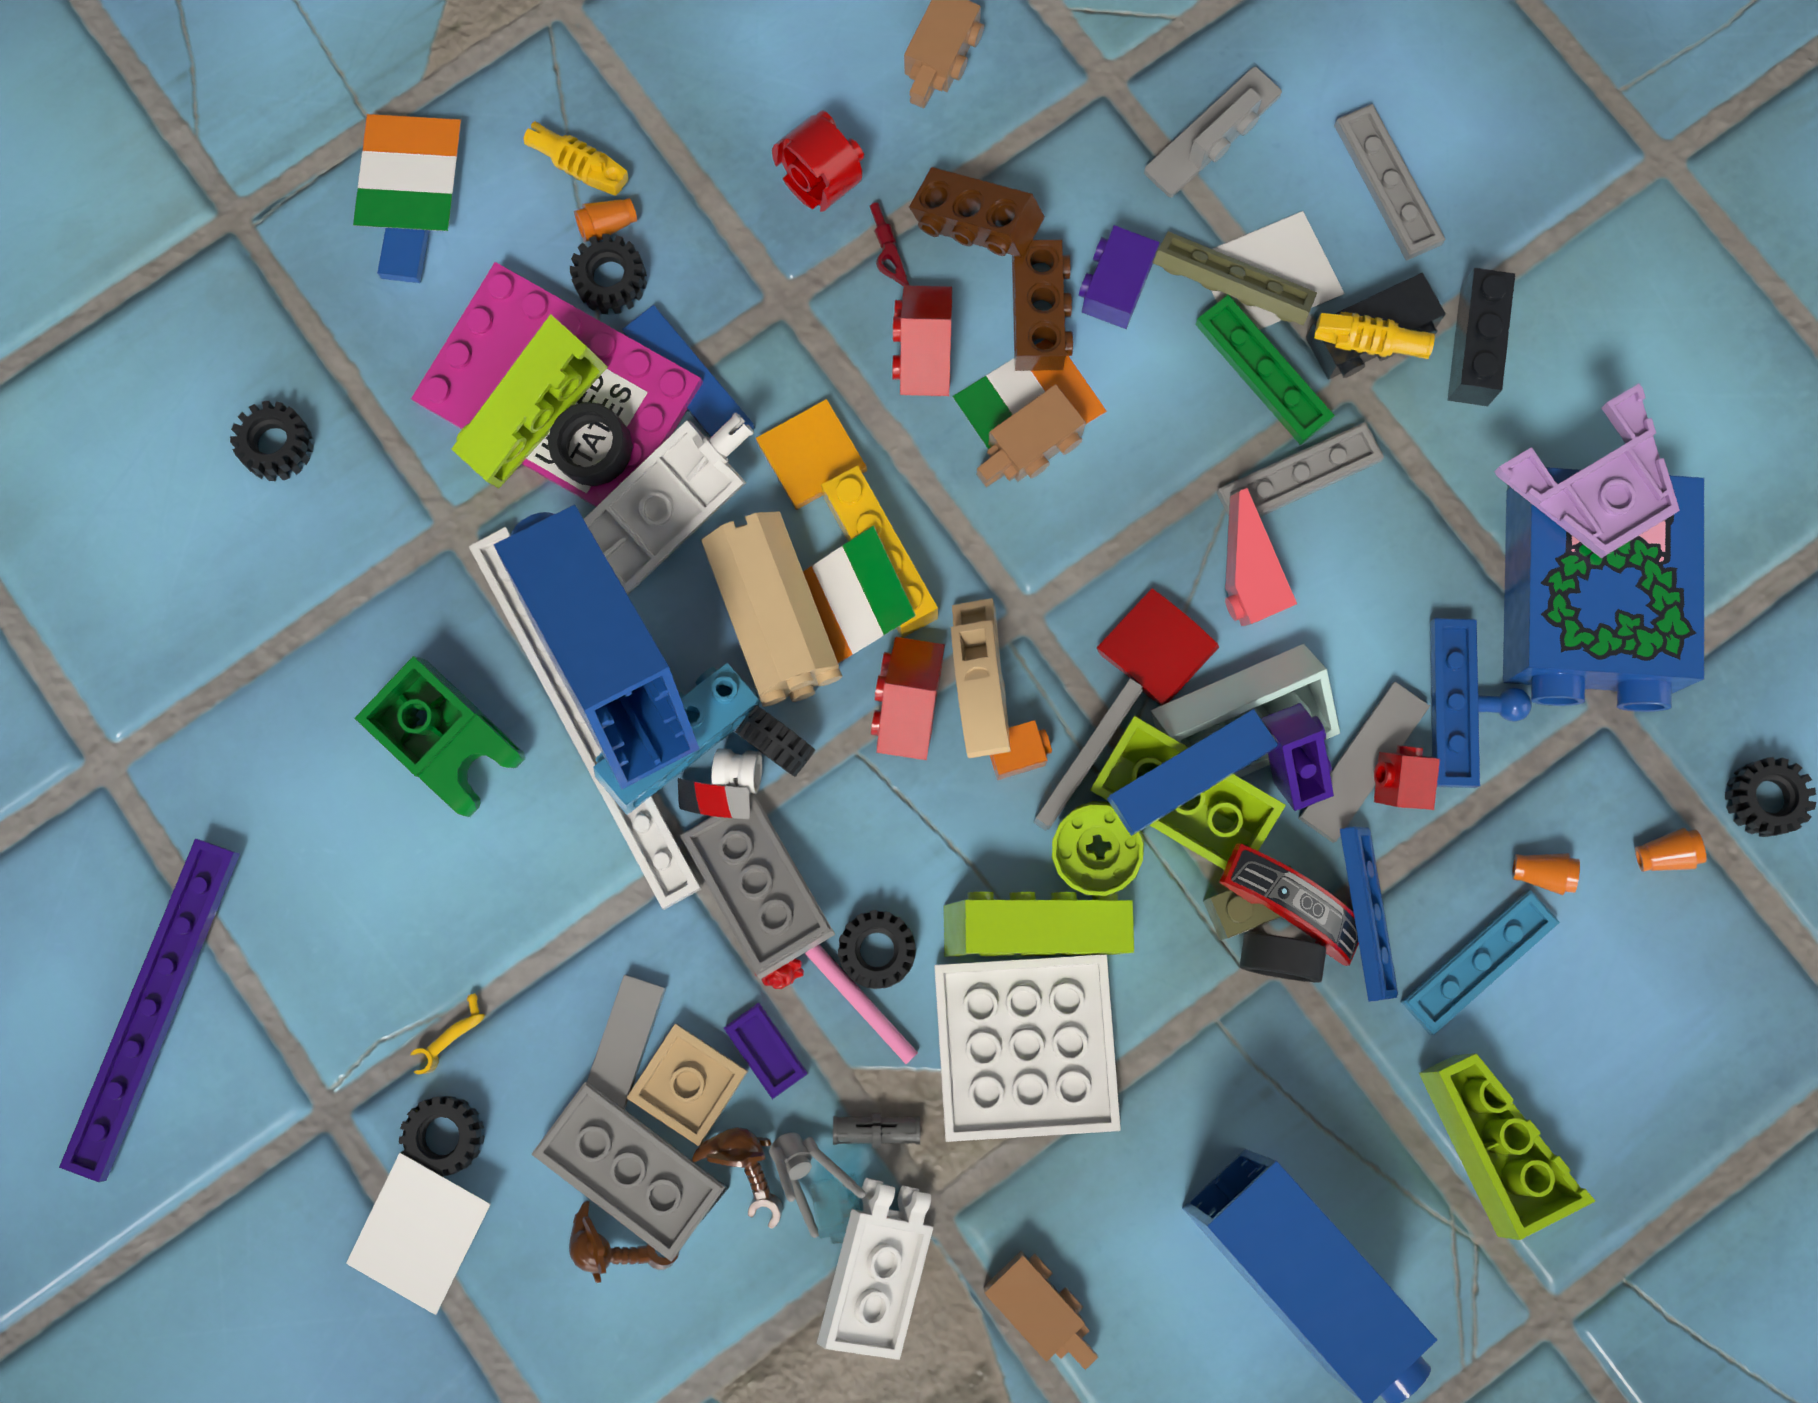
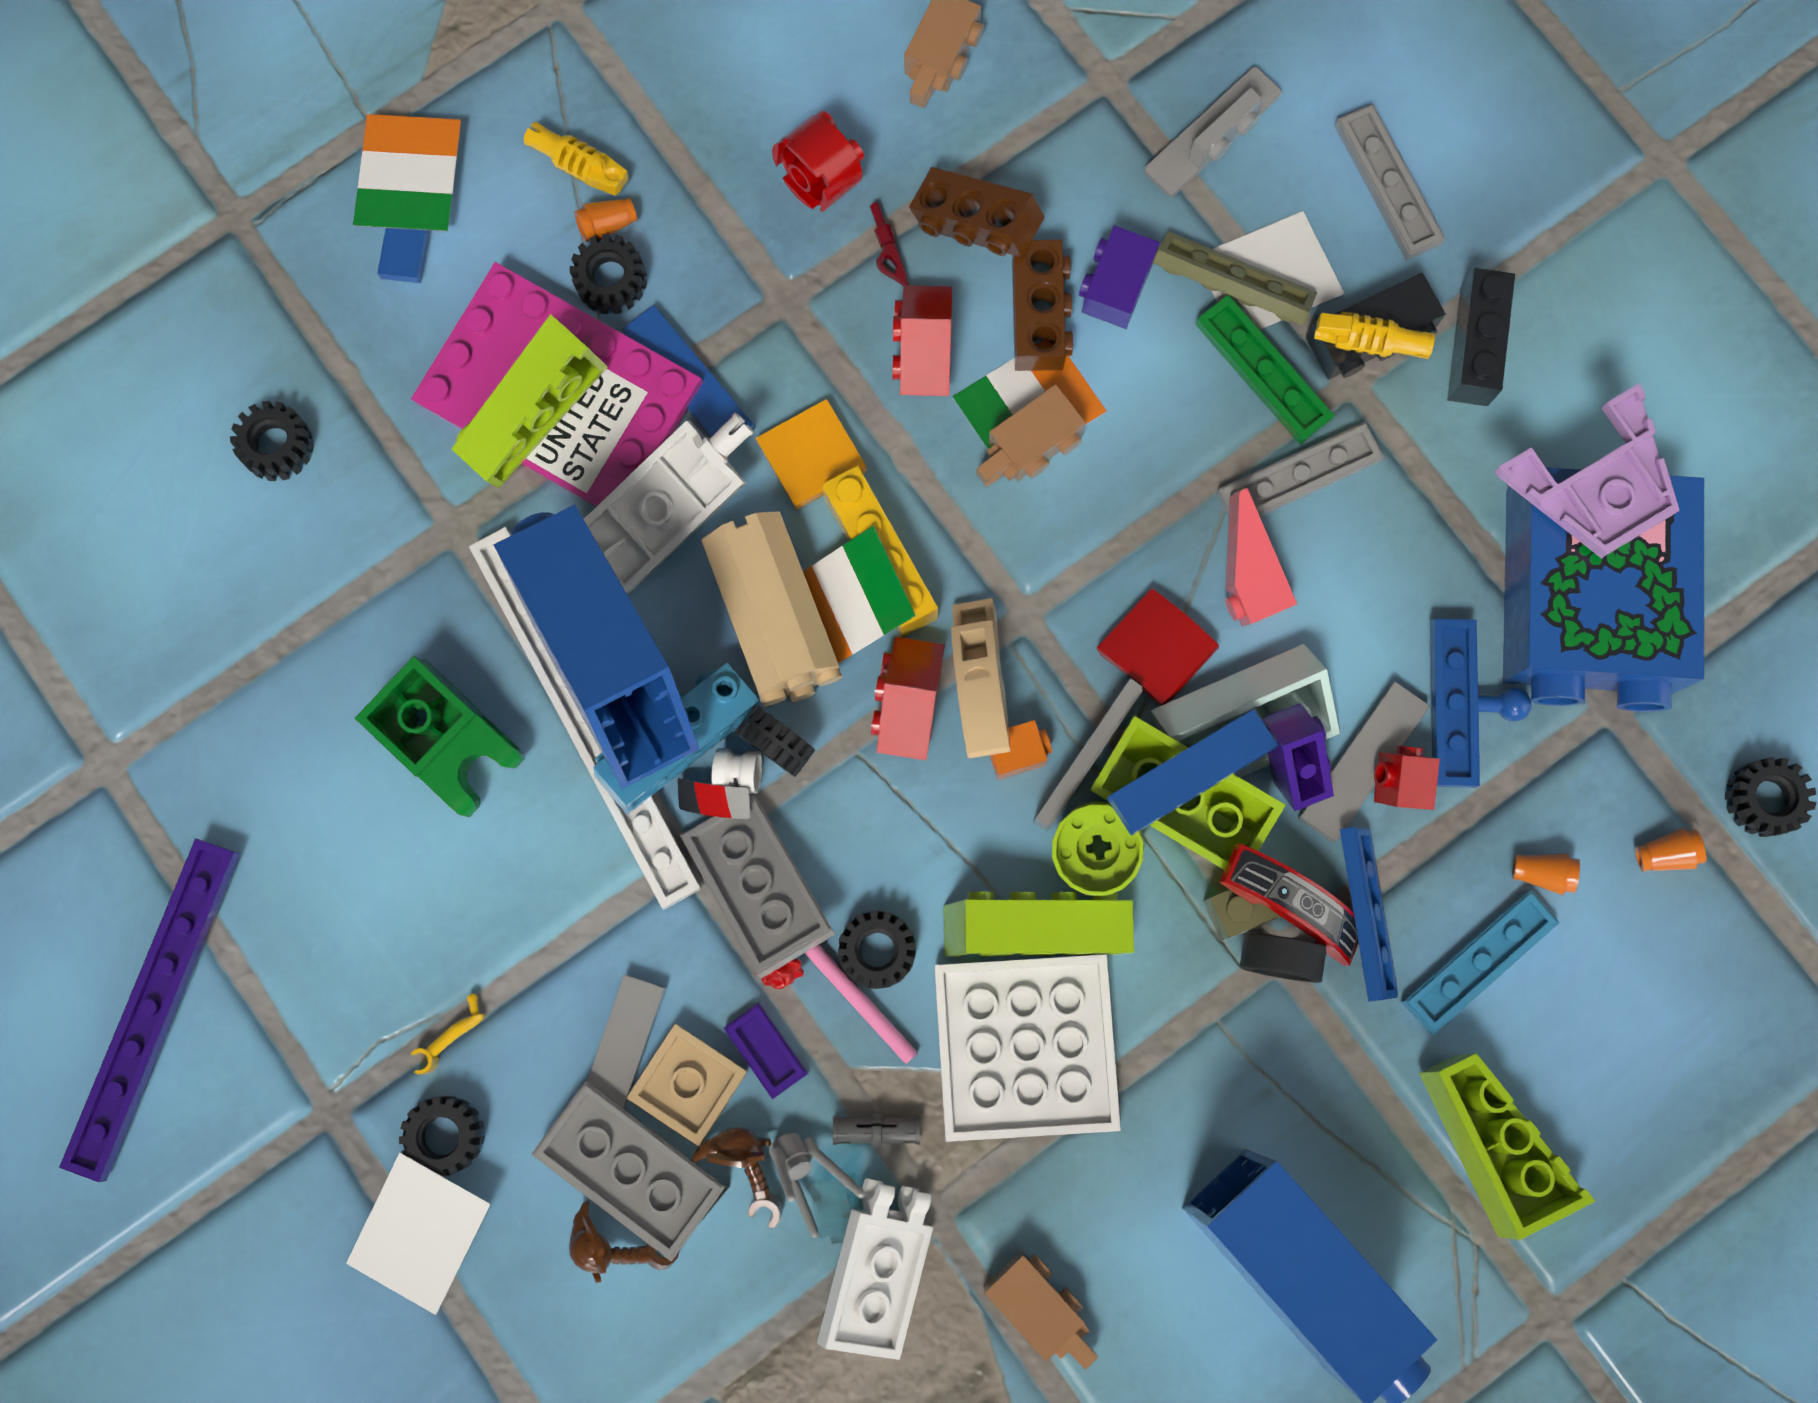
black tyre [548,402,633,486] -> none

